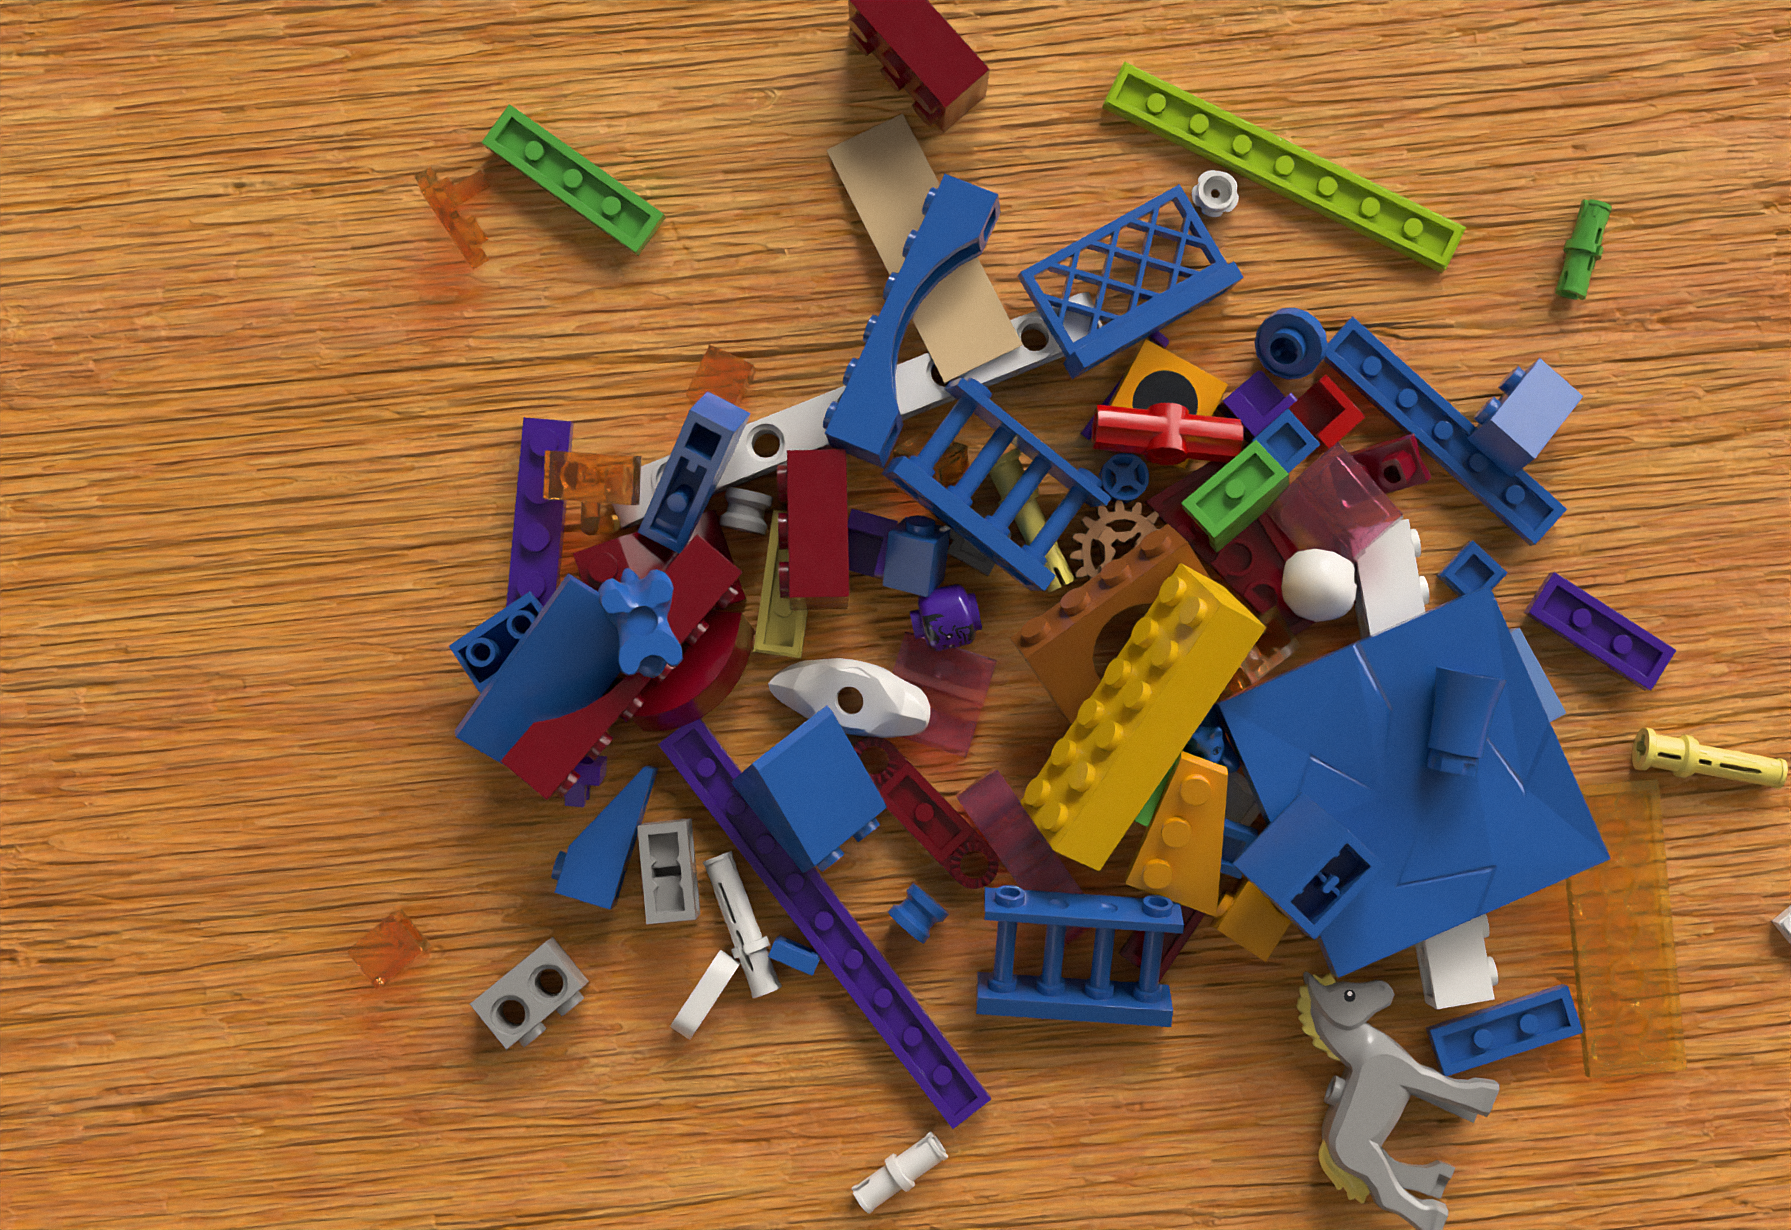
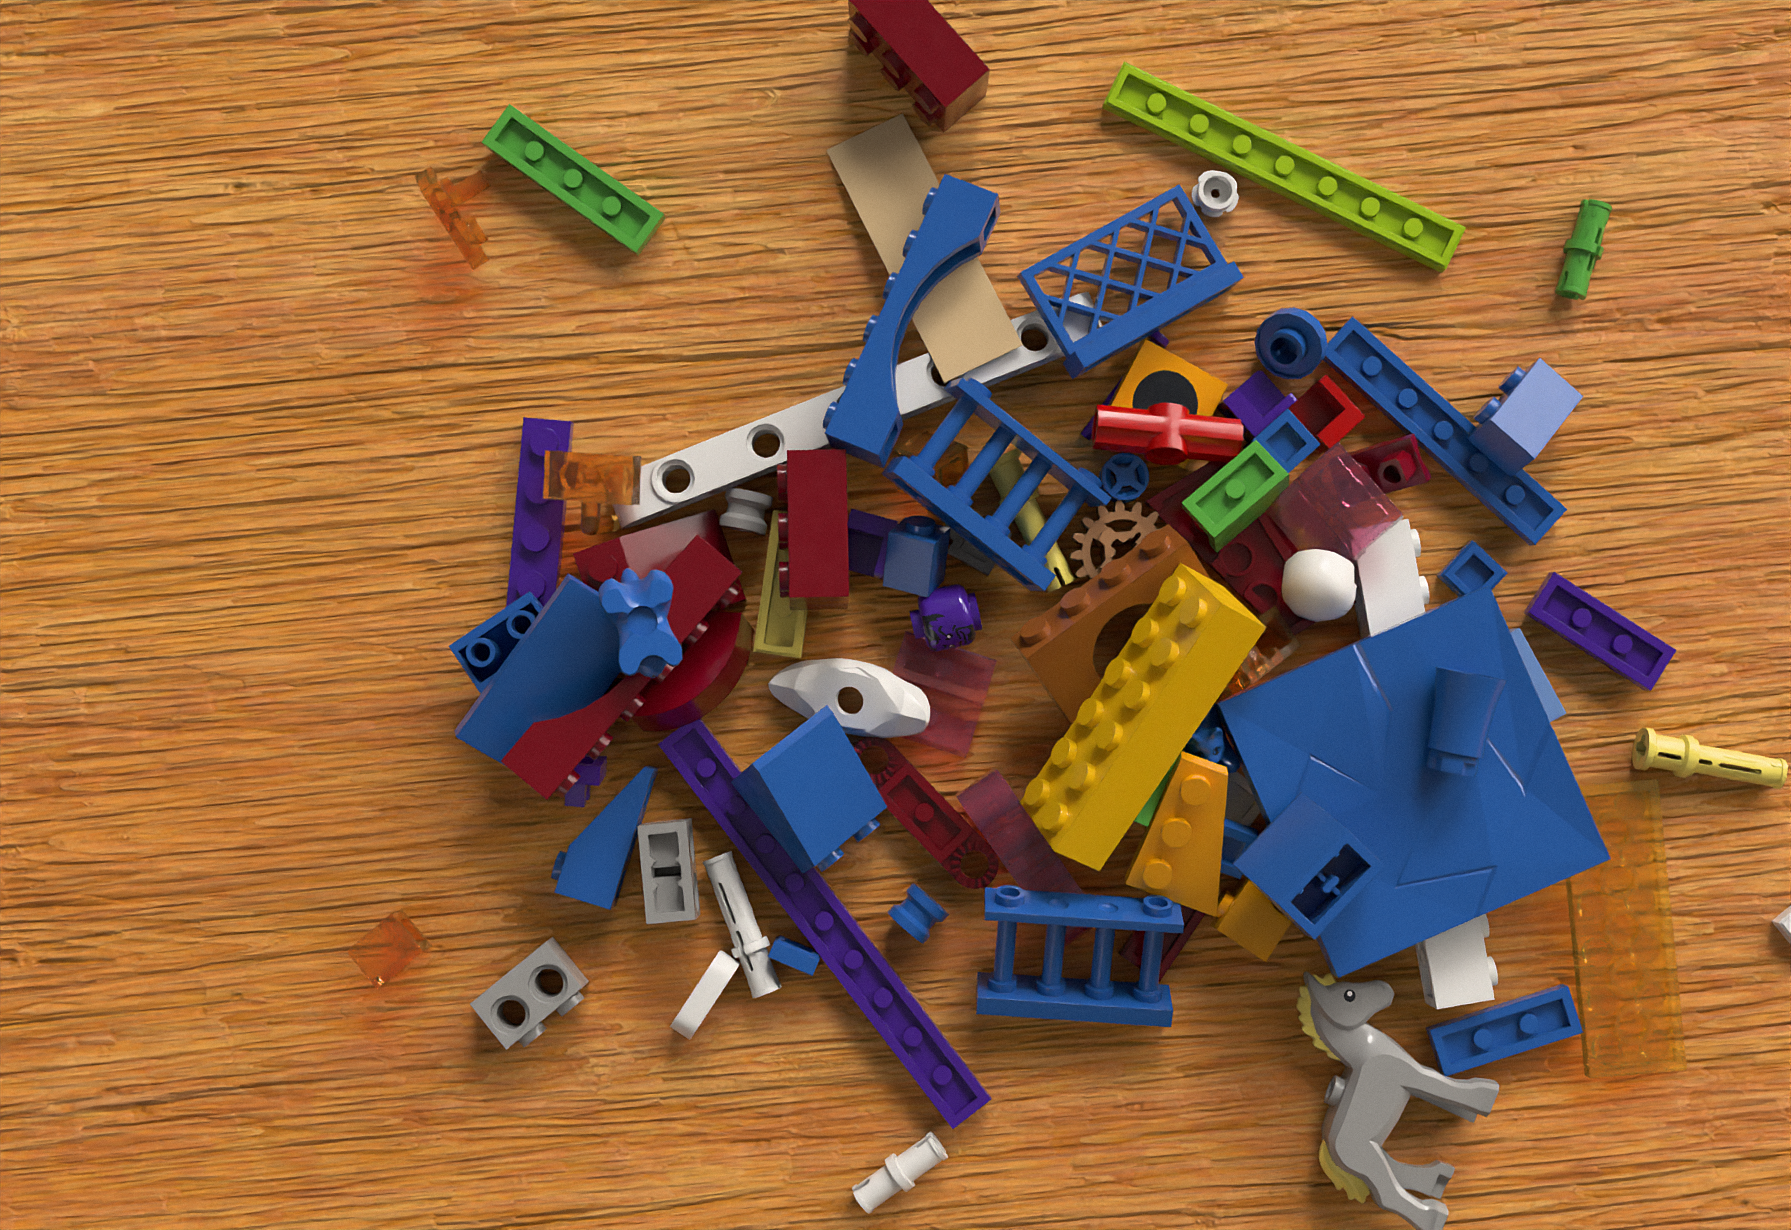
blue slope [638,391,751,554] -> none
clear orange panel [686,344,756,407] -> none

